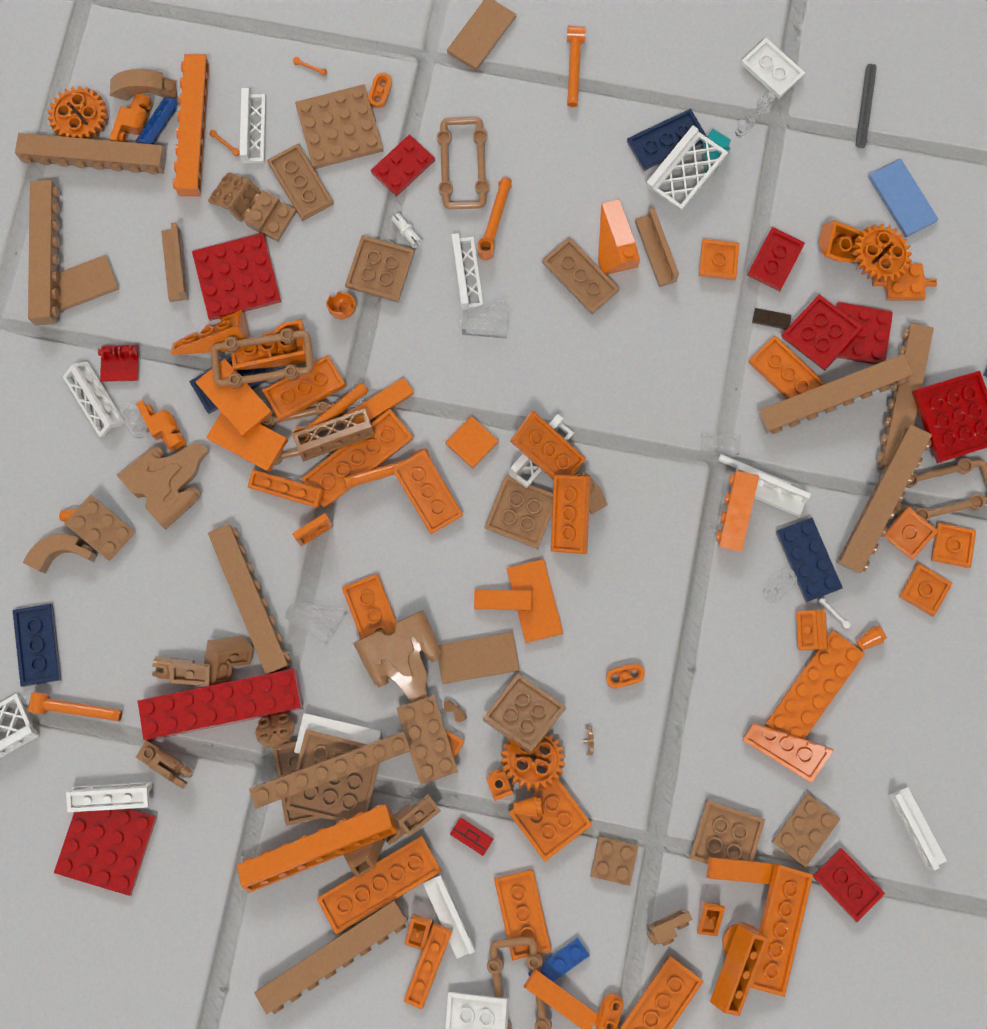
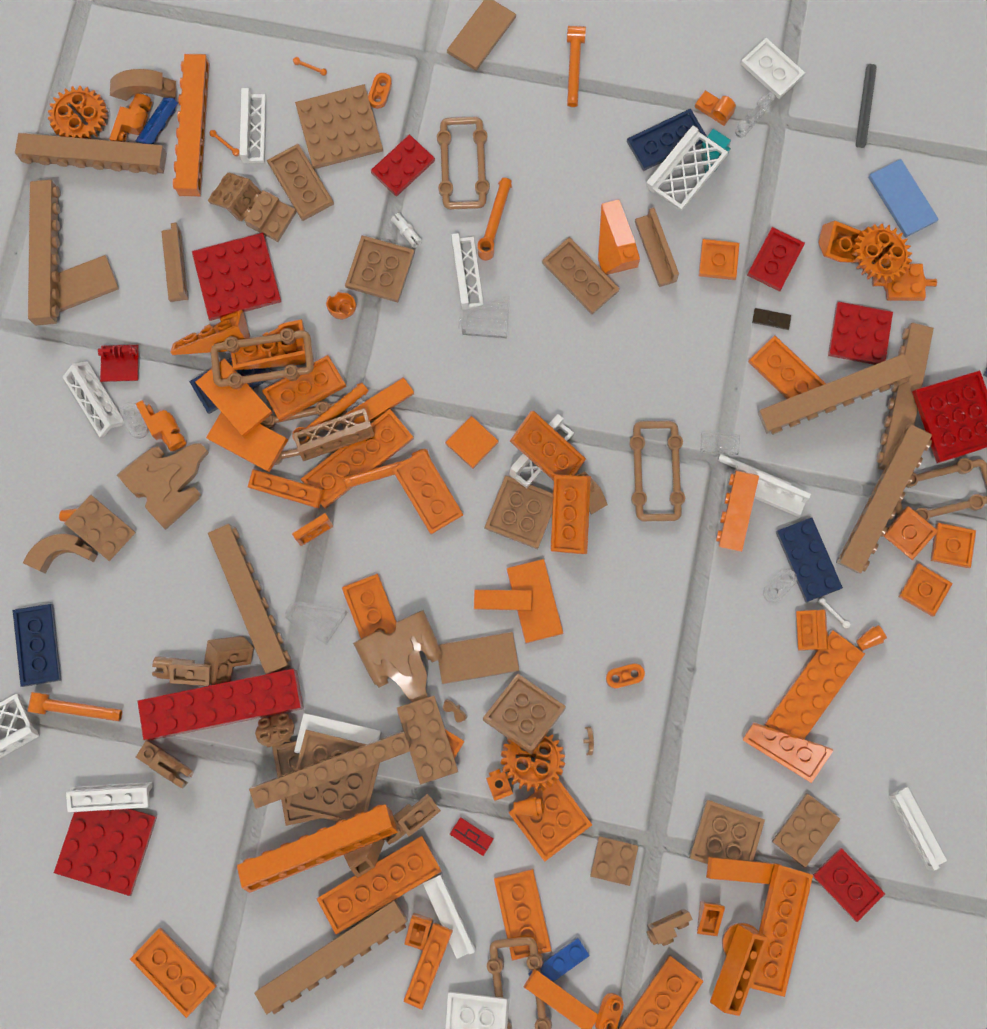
red plate [781,294,863,371] -> none
none -> orange plate [130,928,217,1018]
none -> medium nougat bar [629,421,685,521]
none -> orange plate [694,90,736,126]

